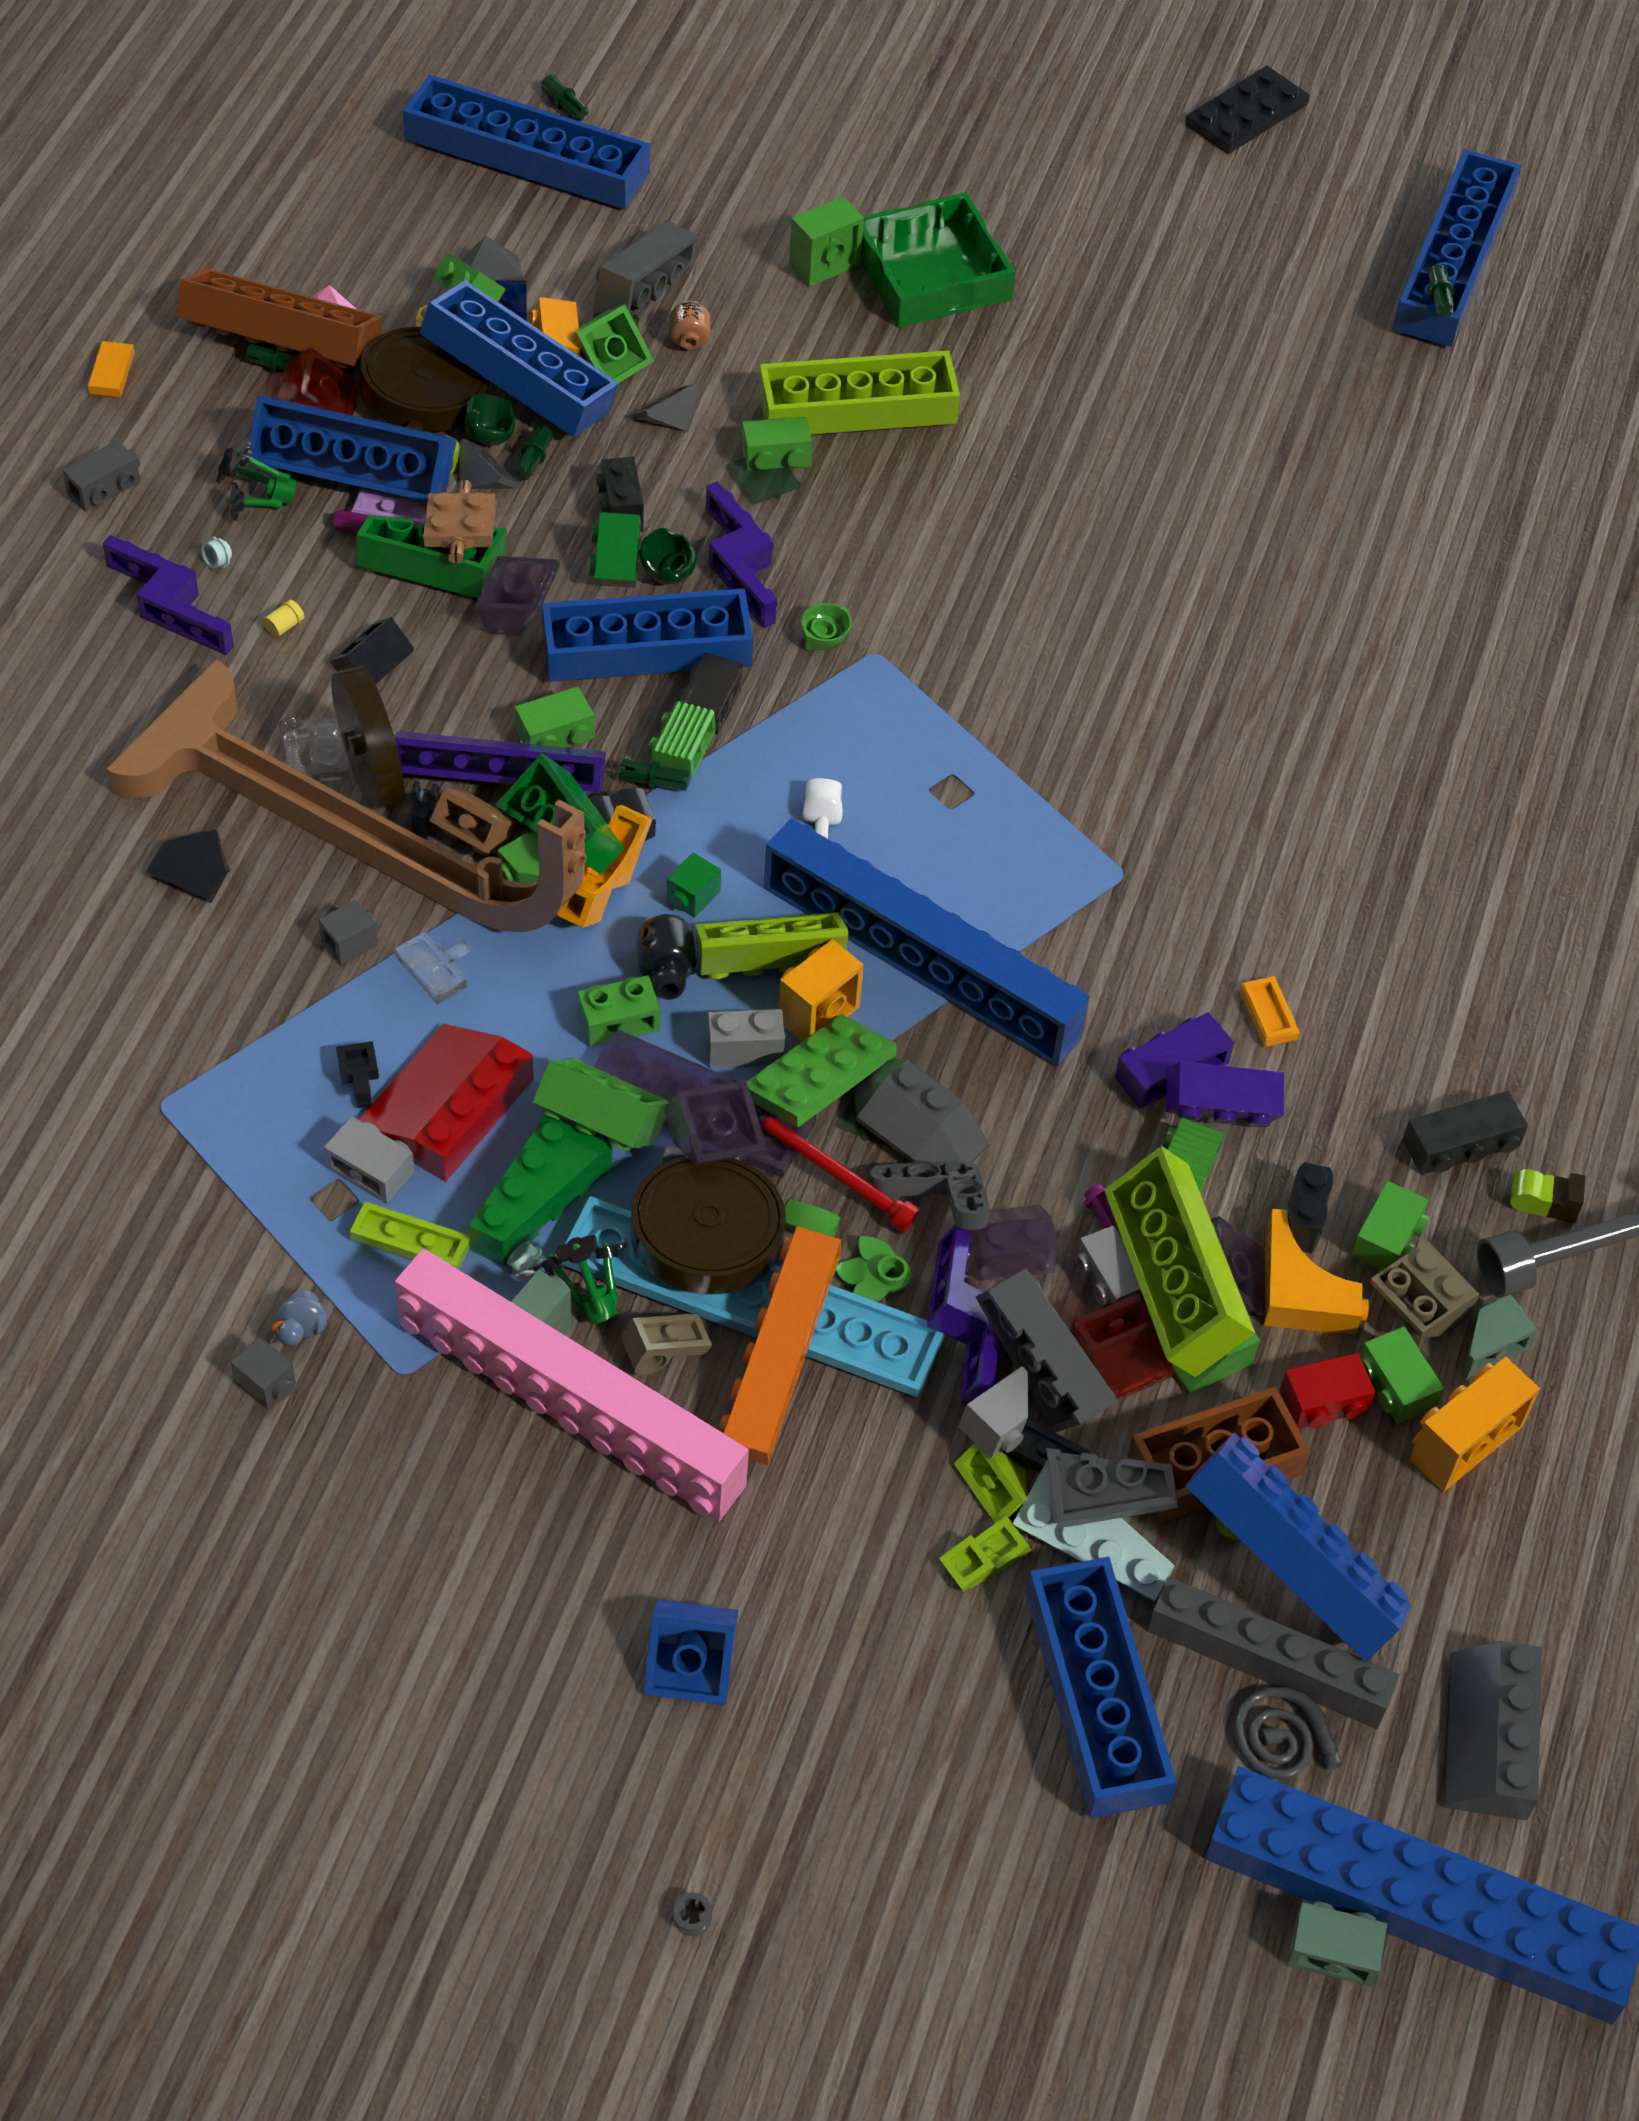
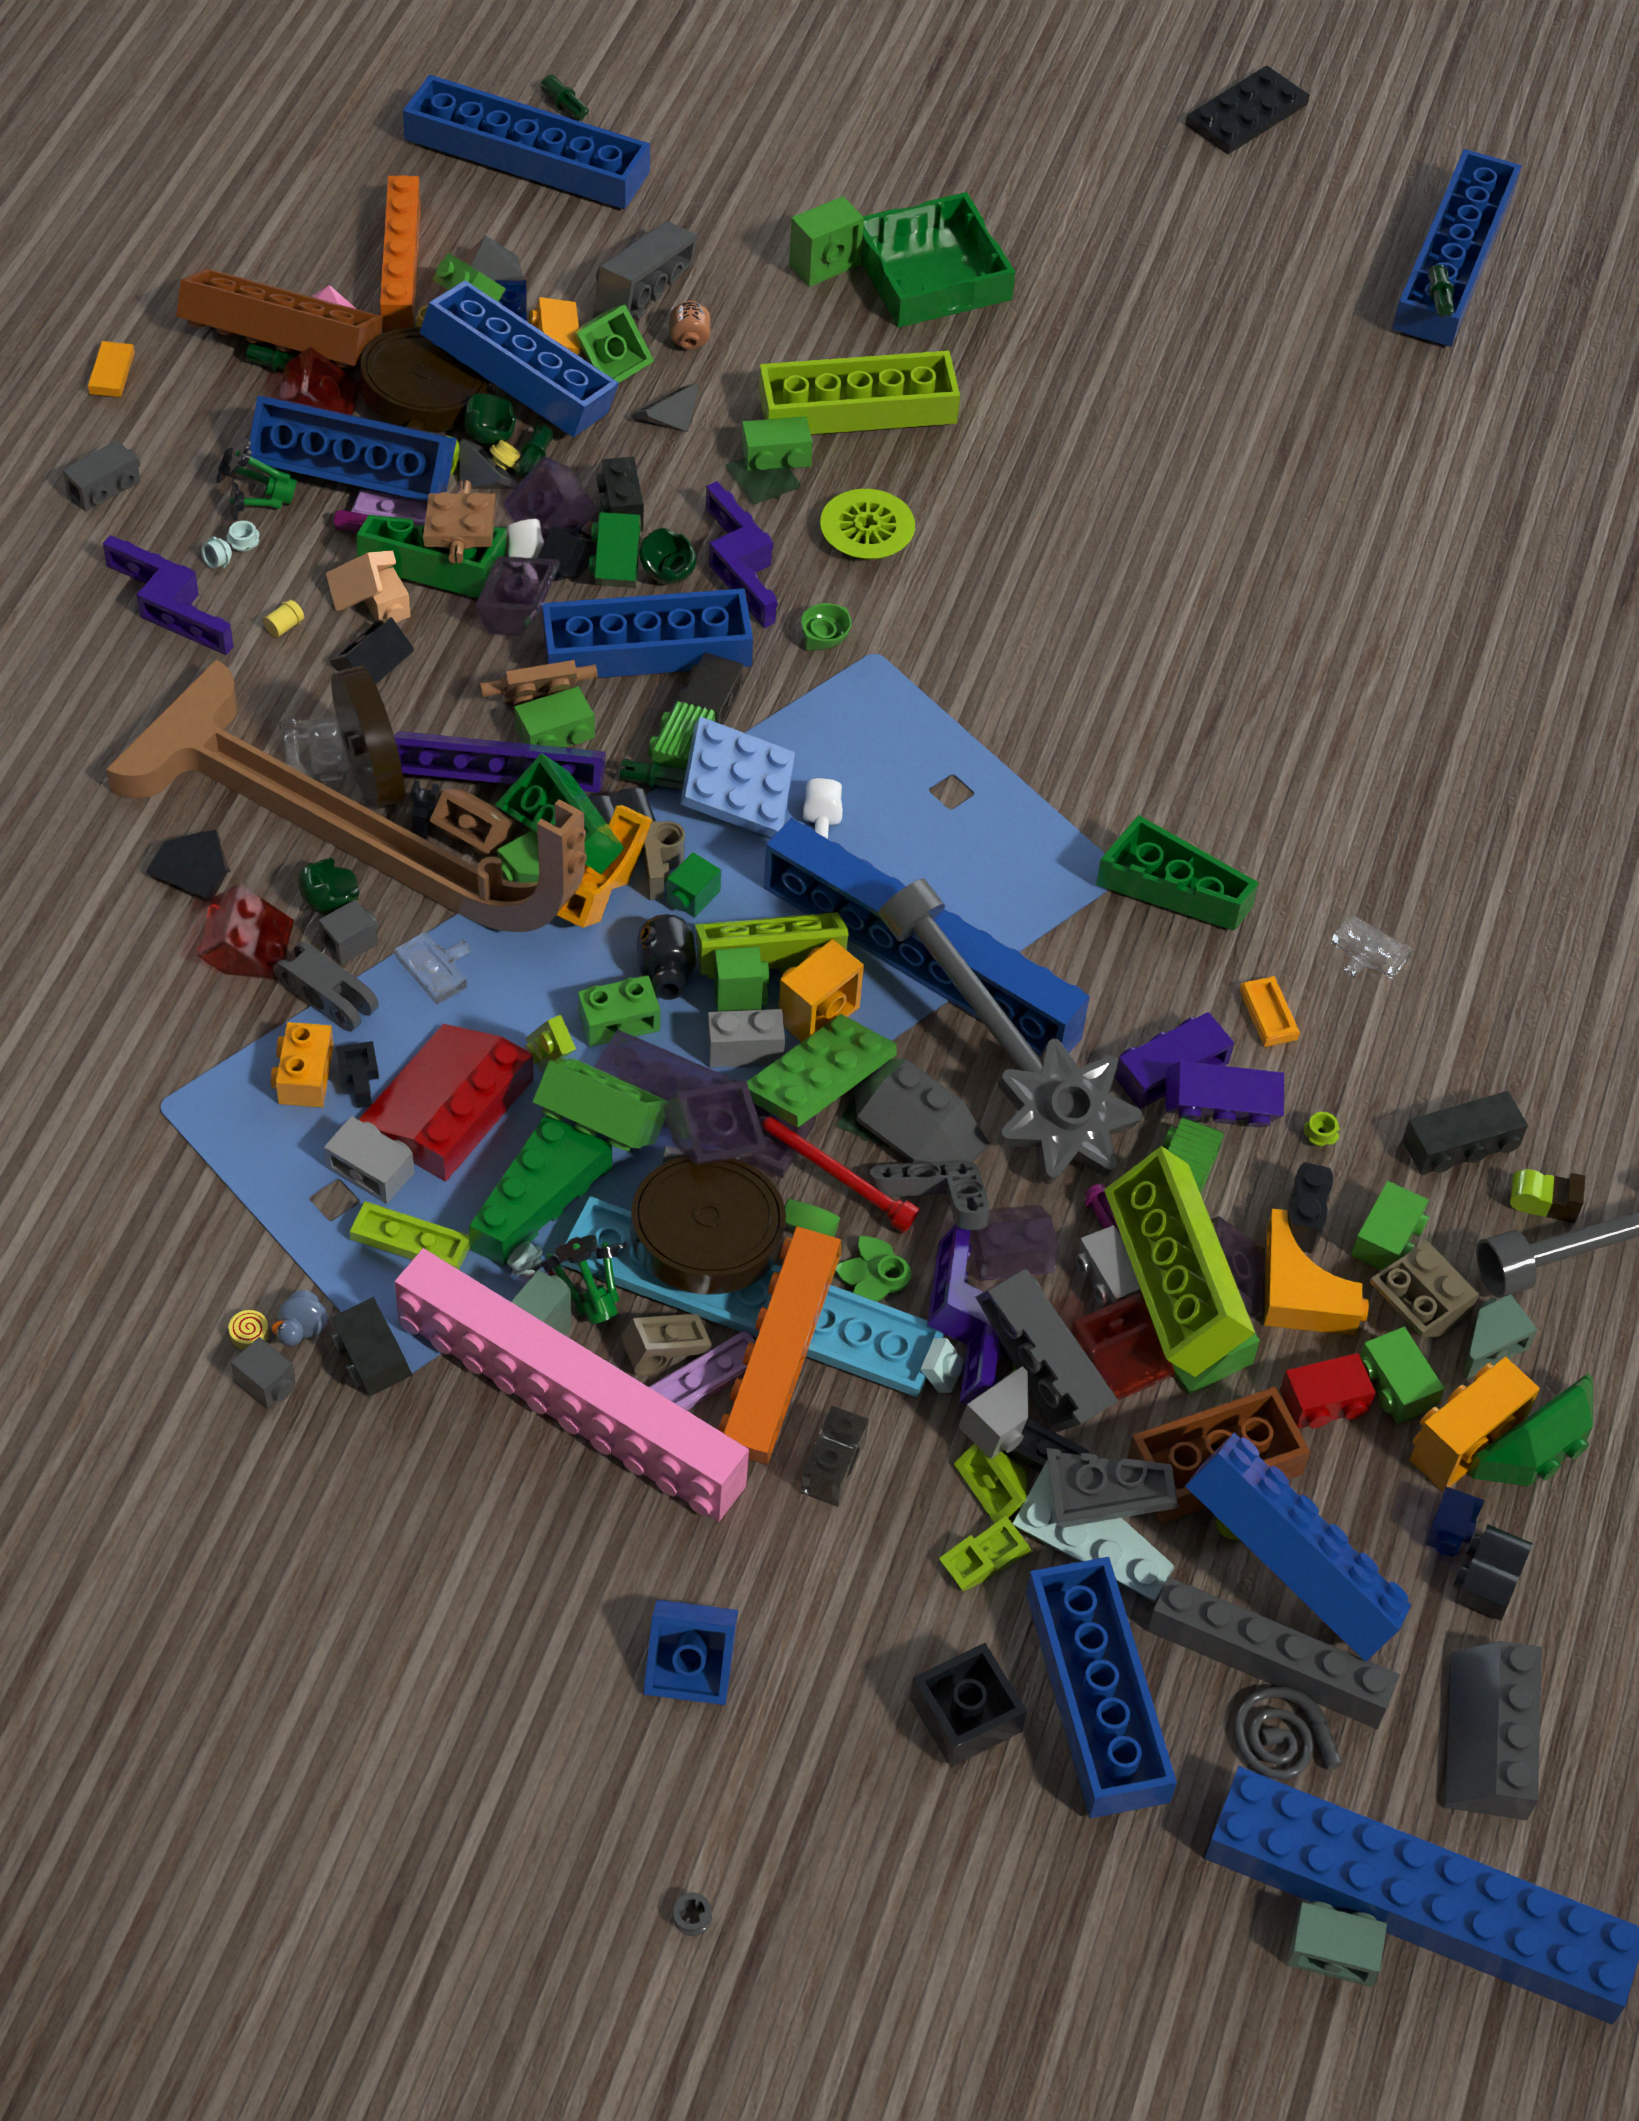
none -> clear red slope [197,883,294,980]
none -> light aqua plate [227,521,260,551]
none -> light yellow tile [228,1310,269,1350]
none -> light orange brick [271,1022,334,1108]
none -> dark grey piece [273,942,379,1032]
none -> dark green hair [298,857,360,915]
none -> light nougat panel [326,551,396,611]
none -> pearl dark grey brick [330,1296,412,1396]
none -> light nougat brick [364,567,411,623]
none -> orange brick [380,175,421,333]
none -> medium nougat plate [480,660,598,706]
none -> light yellow plate [490,440,521,470]
none -> clear purple slope [503,456,598,541]
none -> white piece [506,519,545,583]
none -> lime plate [525,1015,576,1072]
none -> black slope [536,525,597,580]
none -> dark tan plate [642,821,685,900]
none -> lavender tile [649,1331,756,1411]
none -> medium blue plate [680,716,795,838]
none -> bright green brick [714,947,769,1012]
none -> clear smoke brick [801,1406,869,1507]
none -> lime piece [820,489,915,560]
none -> dark grey piece [878,878,1142,1184]
none -> black brick [909,1643,1027,1768]
none -> light aqua plate [921,1338,965,1393]
none -> green wedge [1096,815,1259,931]
none -> lime plate [1303,1112,1340,1147]
none -> clear plate [1331,915,1413,979]
none -> clear blue brick [1426,1487,1484,1556]
none -> black brick [1453,1524,1533,1621]
none -> green wedge [1468,1373,1593,1486]

